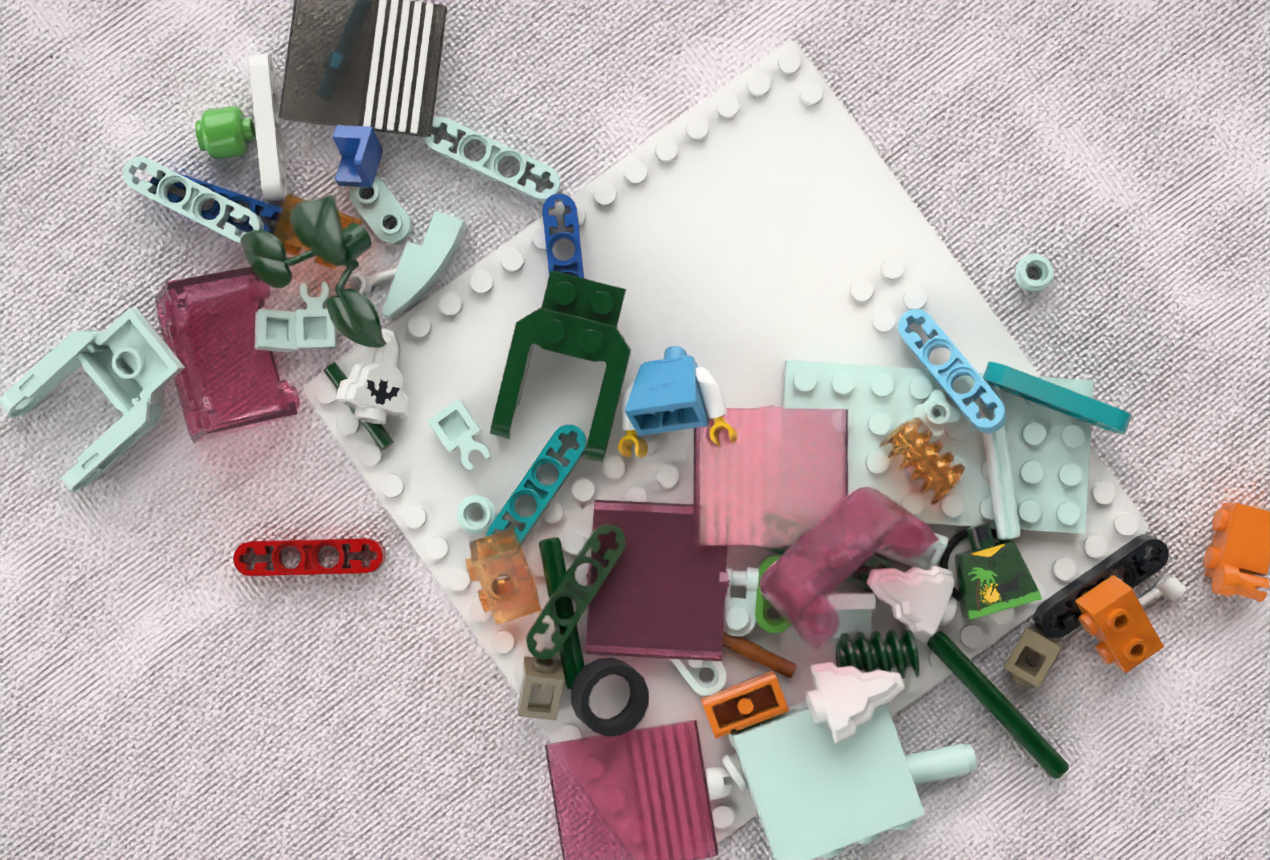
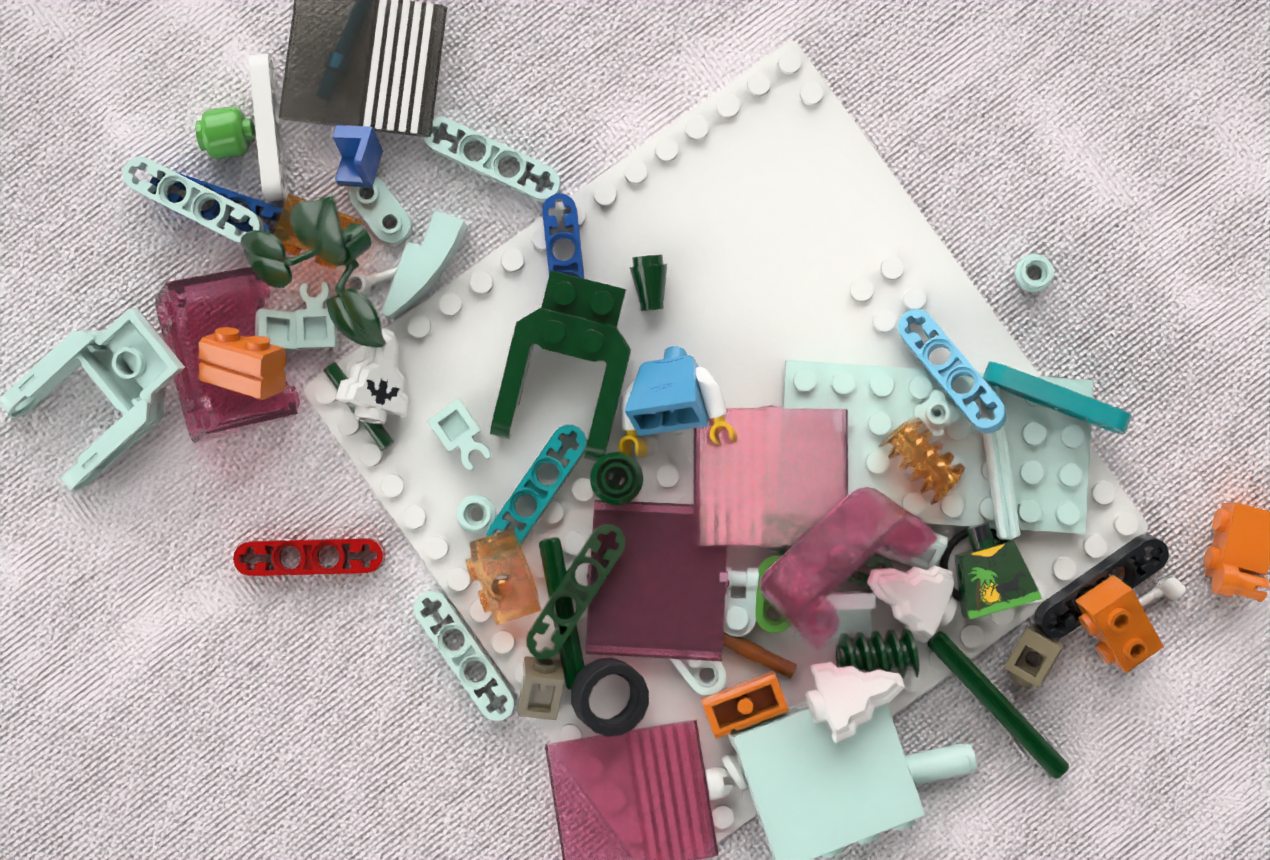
none -> orange brick [199,327,286,400]
none -> light aqua beam [414,590,515,721]
none -> dark green cone [590,452,643,505]
none -> dark green cone [629,254,667,311]

